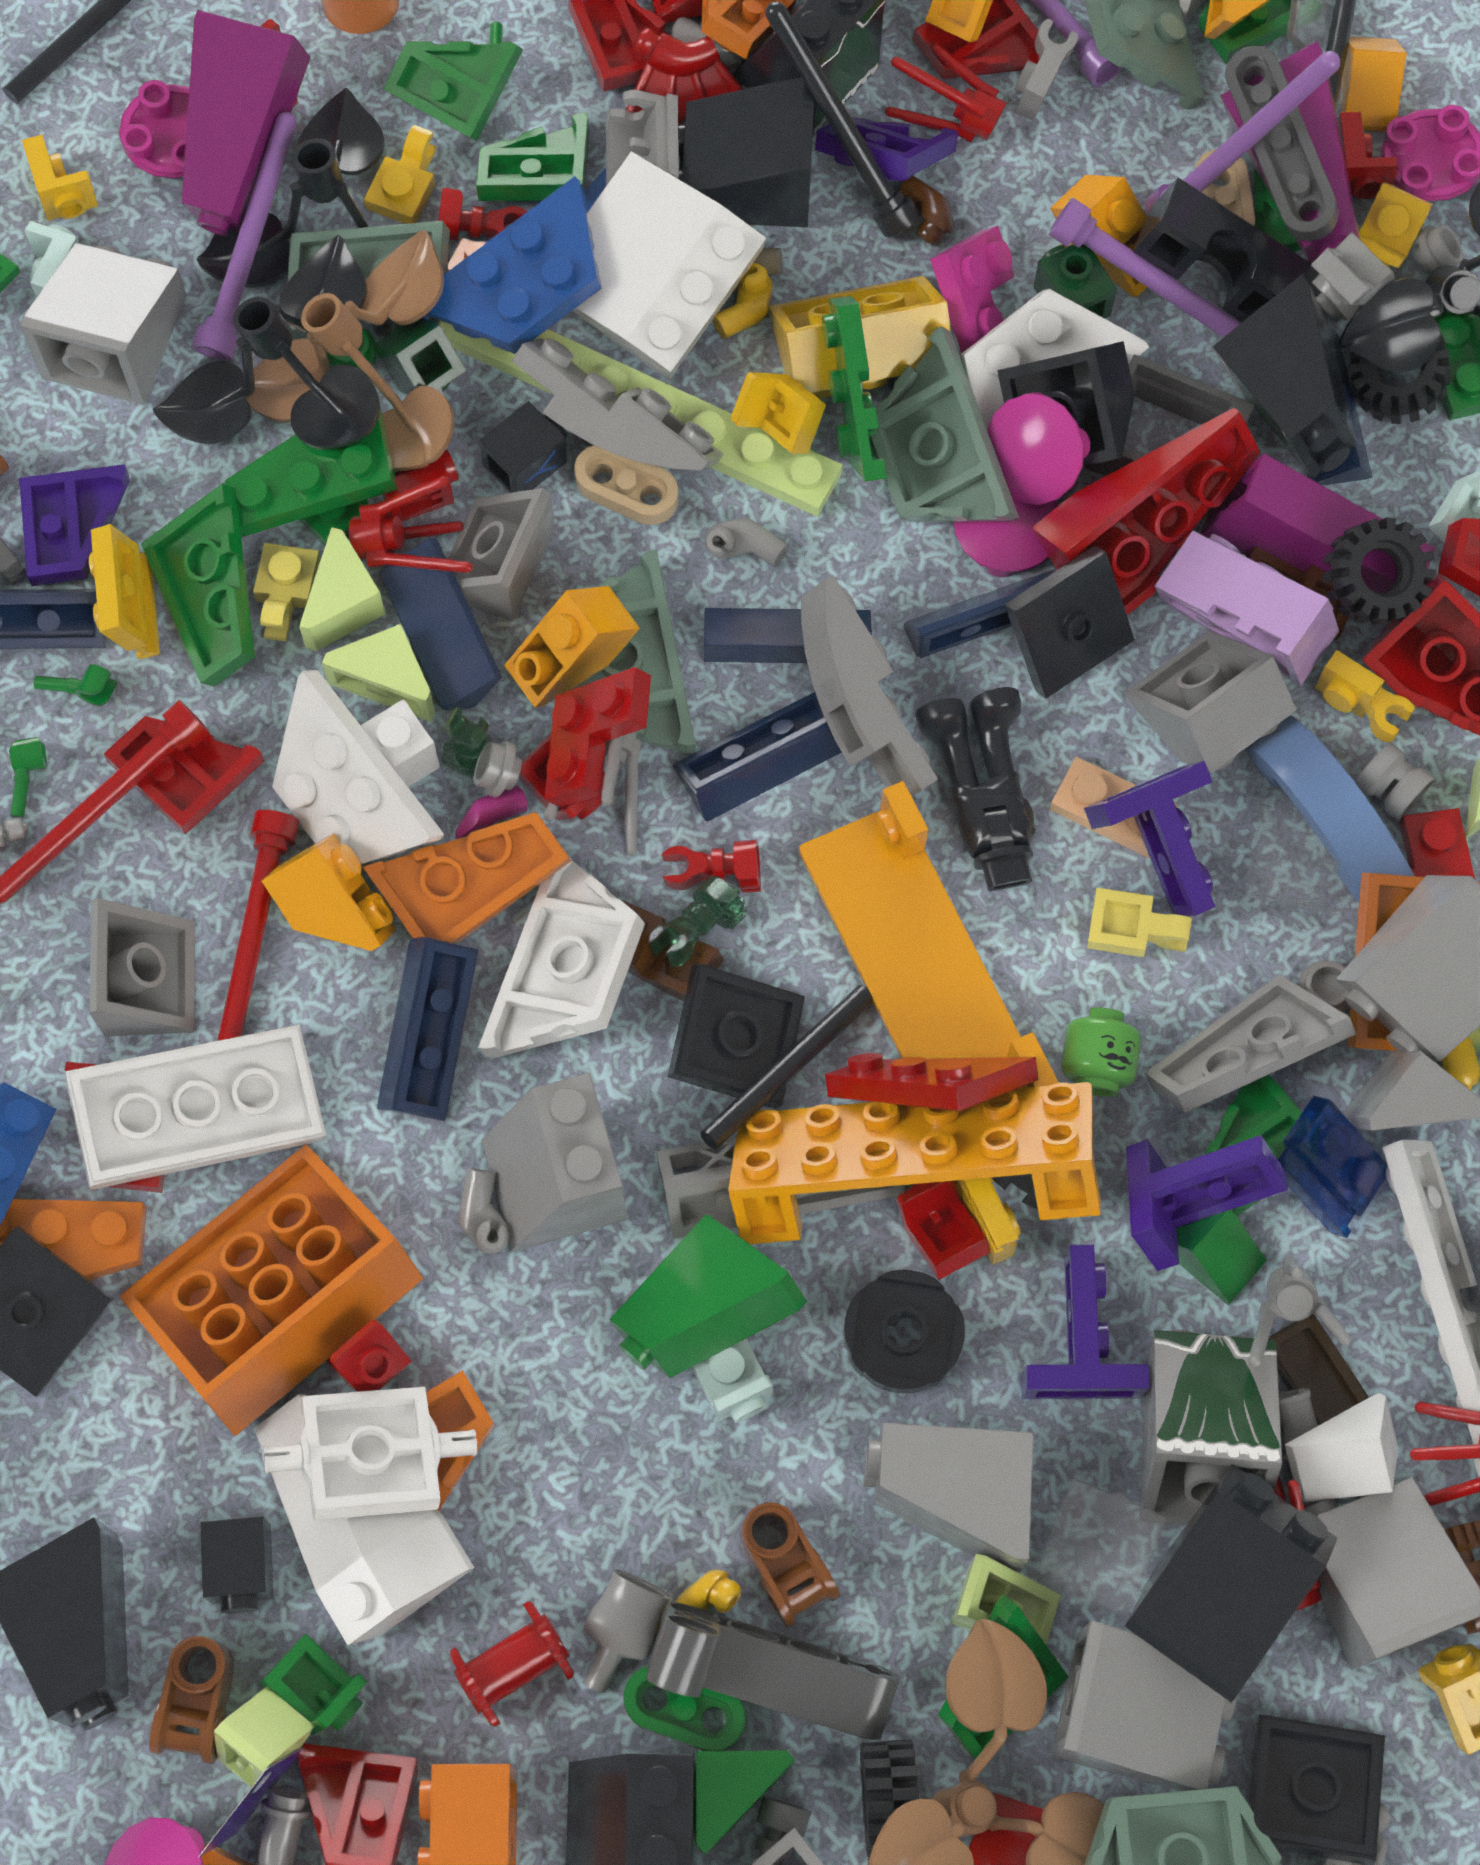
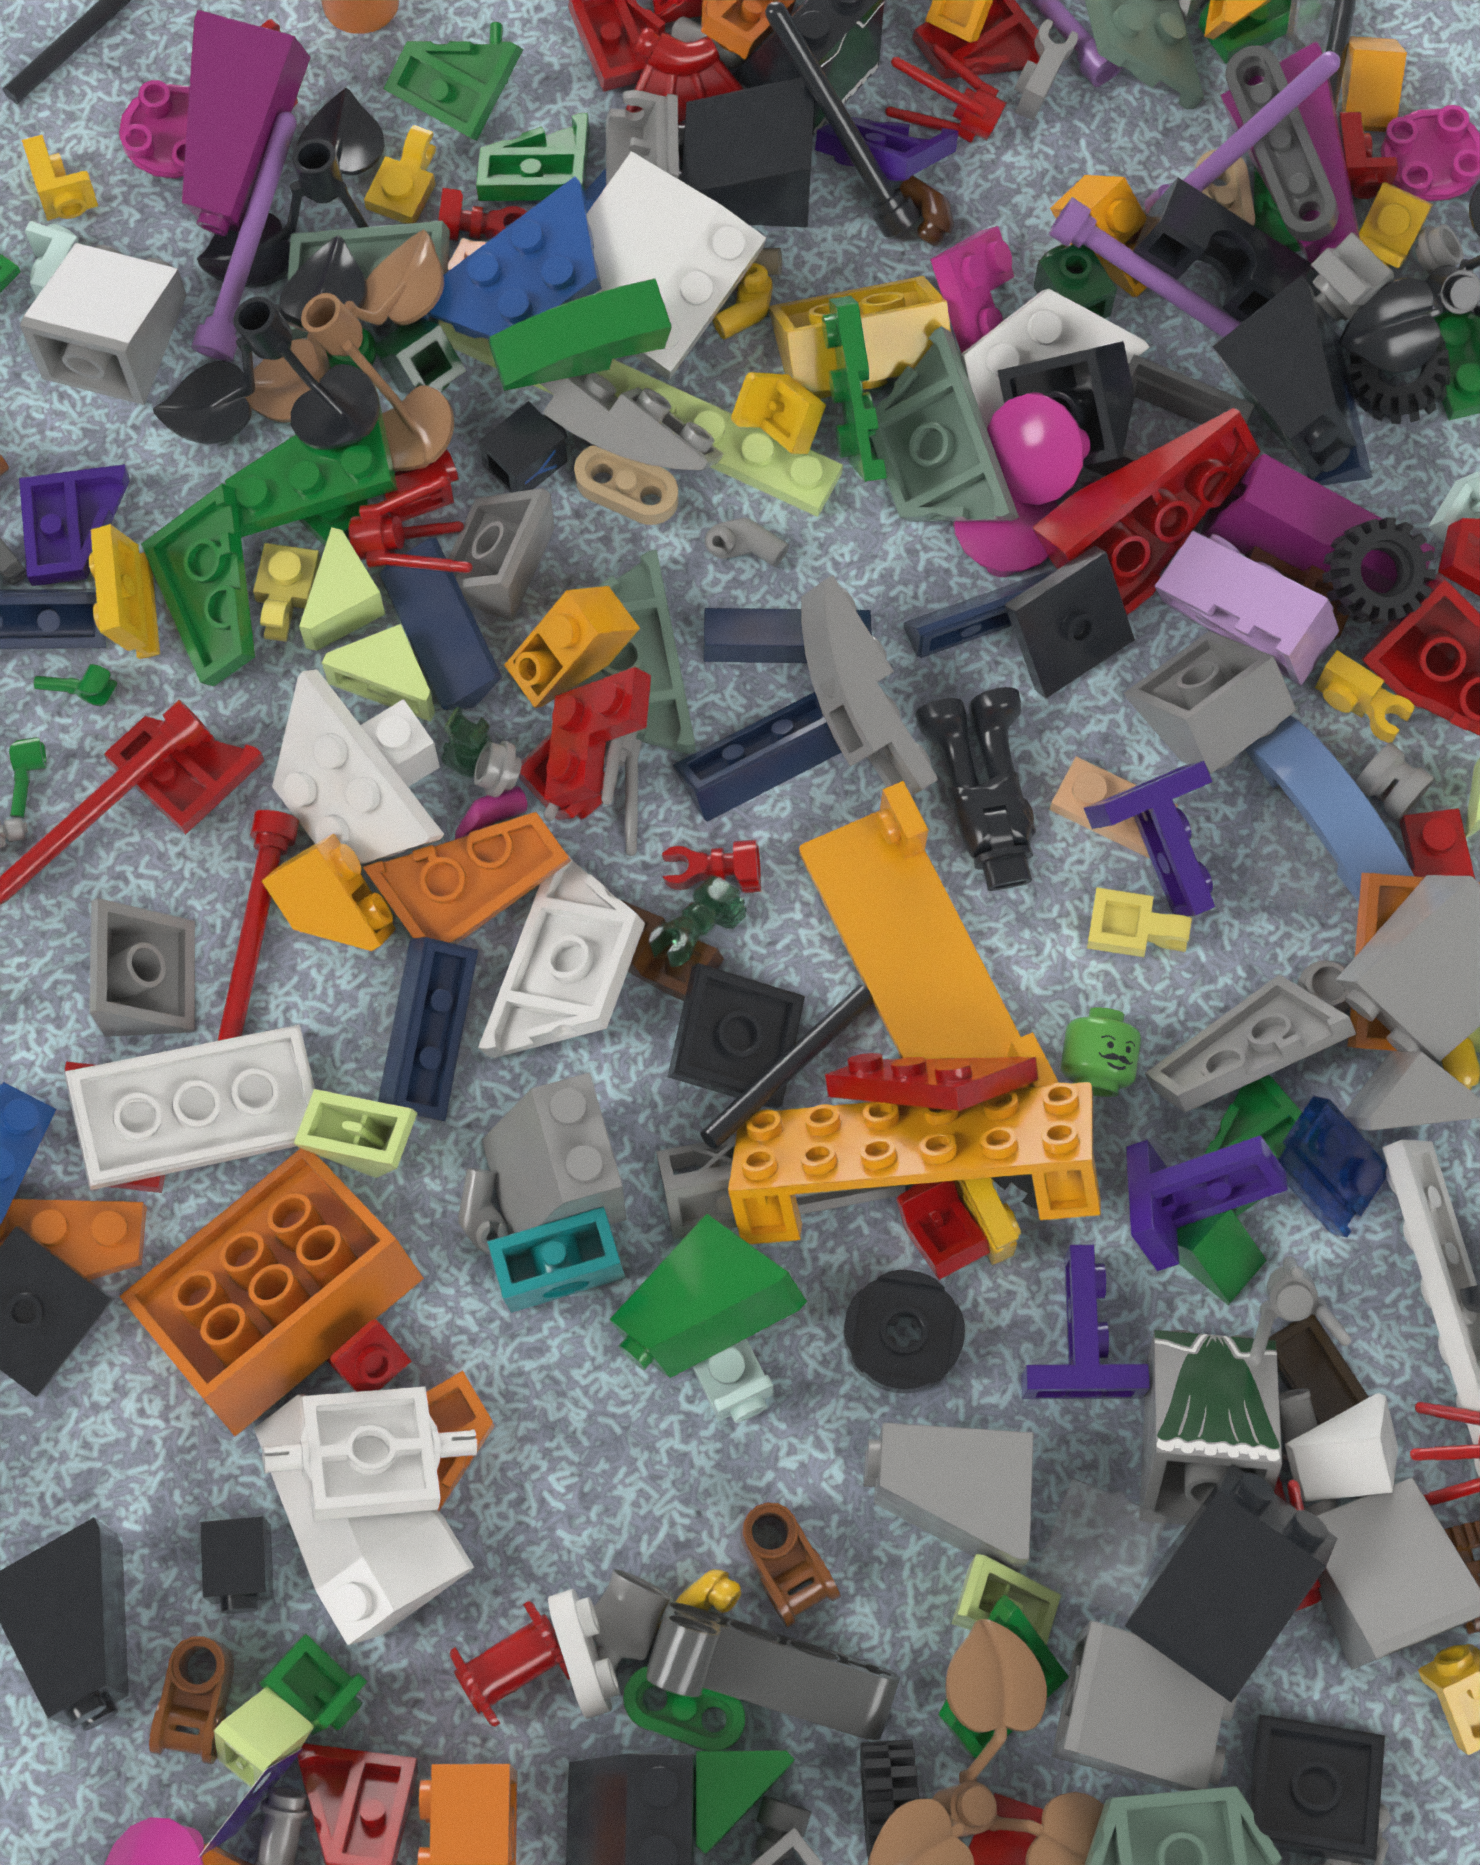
none -> yellowish green slope [293,1089,417,1178]
none -> teal brick [487,1206,626,1313]
none -> green slope [488,278,672,391]
none -> white plate [548,1589,620,1719]

